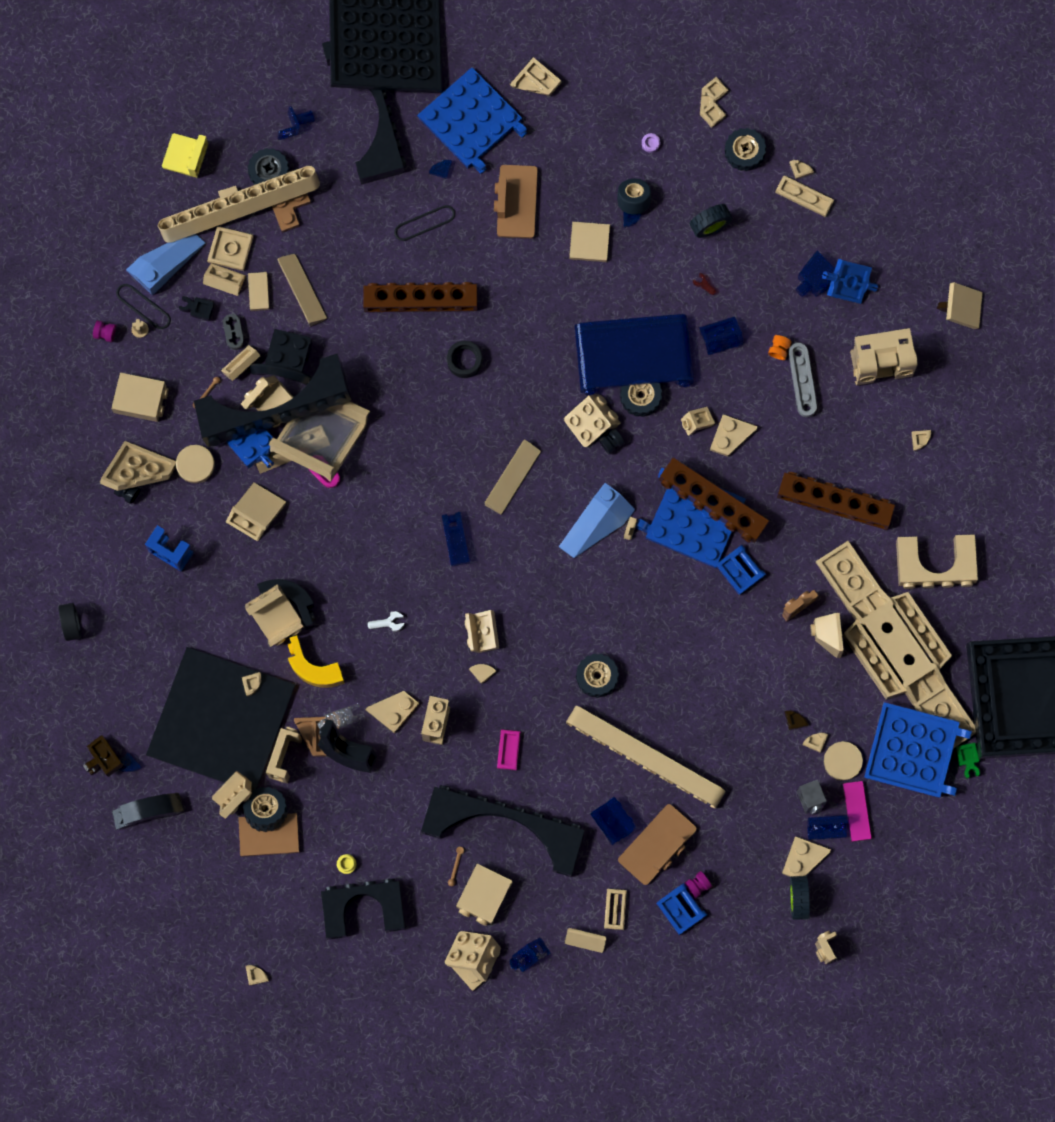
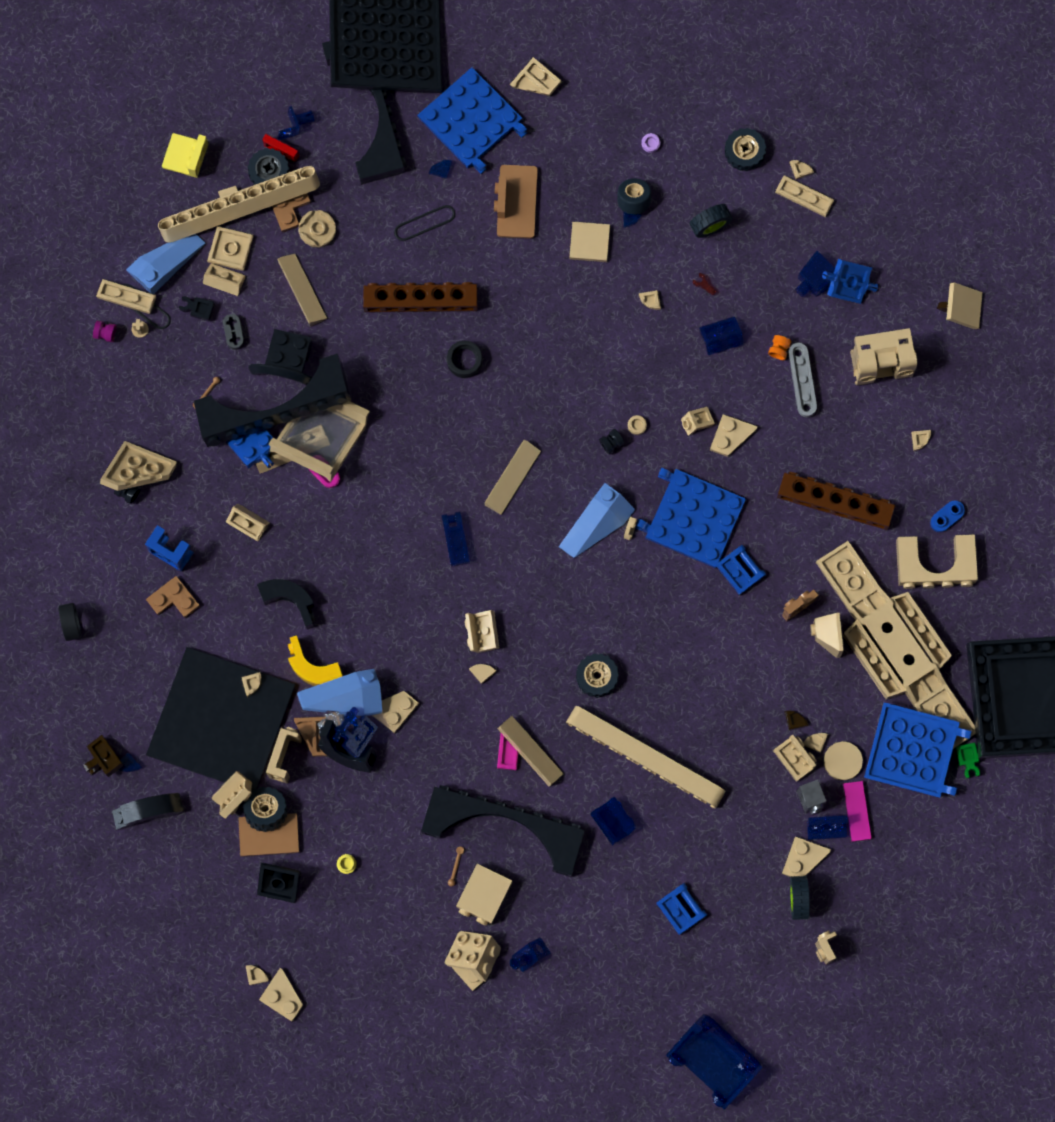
tan brick [111,373,169,422] -> none
tan tile [176,445,214,483] -> none
tan tile [221,345,260,381] -> none
tan tile [233,483,286,531] -> none
tan bracket [241,375,293,427] -> none
tan panel [245,584,303,647] -> none
tan tile [248,272,269,311] -> none
black arch [321,879,405,940] -> none
white bar [368,611,405,632] -> none
tan panel [421,696,450,745] -> none
tan bracket [564,394,621,447] -> none
tan slope [565,928,606,953] -> none
clear blue windscreen [574,314,694,396] -> none
tan tile [604,889,627,930] -> none
medium nougat bracket [618,804,696,885] -> none
black wheel [620,373,662,417] -> none
reddish brown brick [659,458,769,543] -> none
magenta wheel [685,871,712,898] -> none
tan tile [700,77,728,128] -> none
none -> tan tile [96,279,156,314]
none -> medium nougat plate [146,576,200,618]
none -> black slope [257,862,302,903]
none -> tan wing [259,968,303,1022]
none -> red tile [262,134,299,162]
none -> medium blue wedge [297,669,382,716]
none -> tan tile [298,210,336,248]
none -> clear blue plate [332,707,378,758]
none -> tan slope [497,716,563,786]
none -> tan tile [628,415,647,435]
none -> tan tile [639,290,661,310]
none -> clear blue windscreen [666,1014,762,1110]
none -> tan bracket [773,735,816,782]
none -> blue plate [930,501,964,532]

